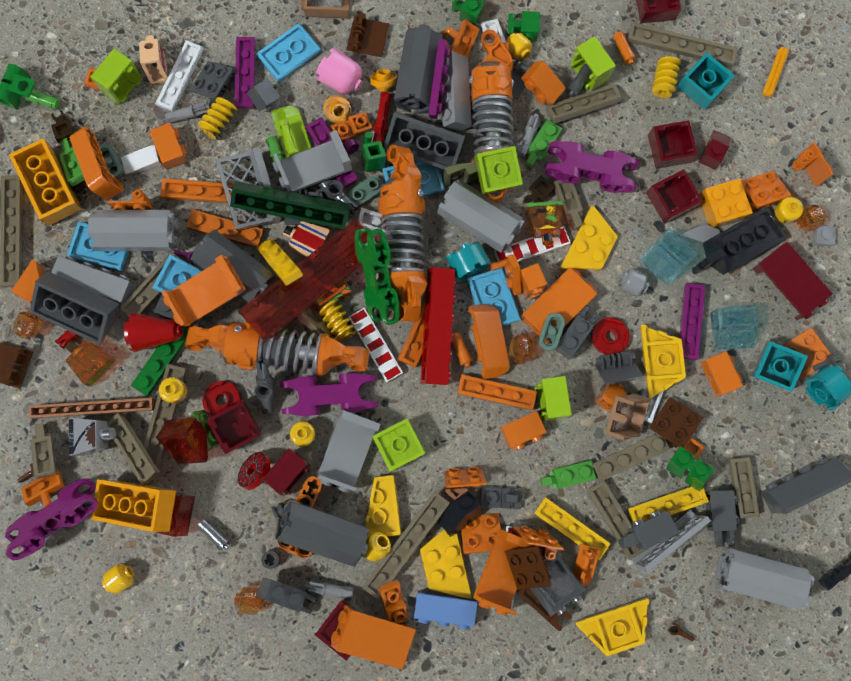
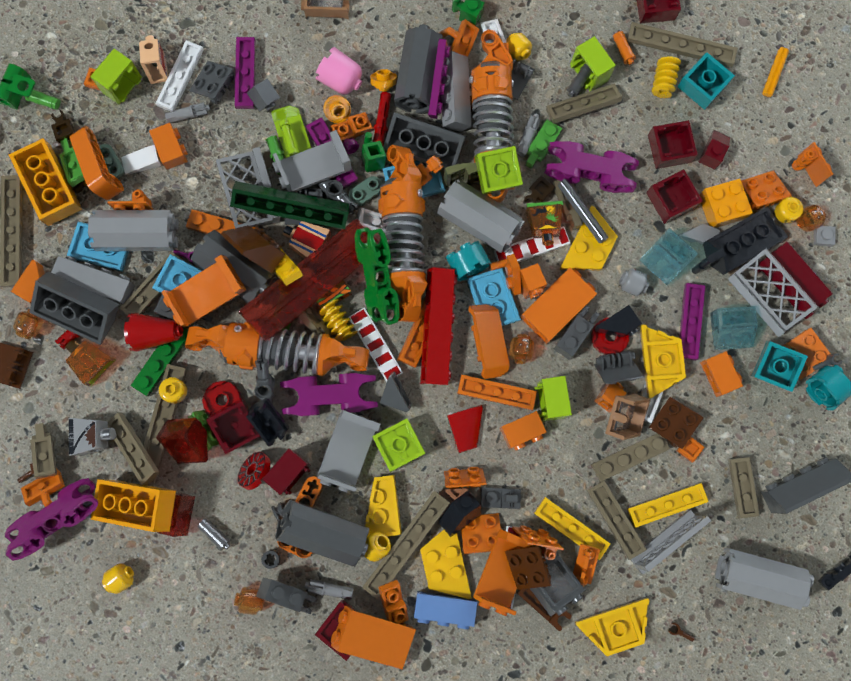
nougat piece [29,398,155,419] -> none
orange plate [160,178,234,204] -> none
yellow piece [198,97,238,140] -> none
medium azure tile [256,23,322,83] -> none
yellow head [290,421,316,448] -> none
reddish brown hinge [346,13,389,57] -> none
orange piece [452,332,473,368] -> none
green brick [507,11,540,42] -> none
orange brick [521,61,566,105] -> none
sand green plate [538,313,565,351] -> none
bright green hinge [540,460,596,489] -> none
dark grey hinge [618,509,679,550] -> none
green piece [666,446,715,492] -> none
dark grey hinge [705,491,739,547] -> none
none -> reddish brown slope [221,225,285,273]
none -> black hinge [246,398,289,447]
none -> dark grey slope [380,371,412,412]
none -> orange plate [417,155,443,187]
none -> red slope [447,405,483,454]
none -> dark grey axle [558,179,608,243]
none -> black slope [594,305,642,337]
none -> light grey fence [728,248,818,337]

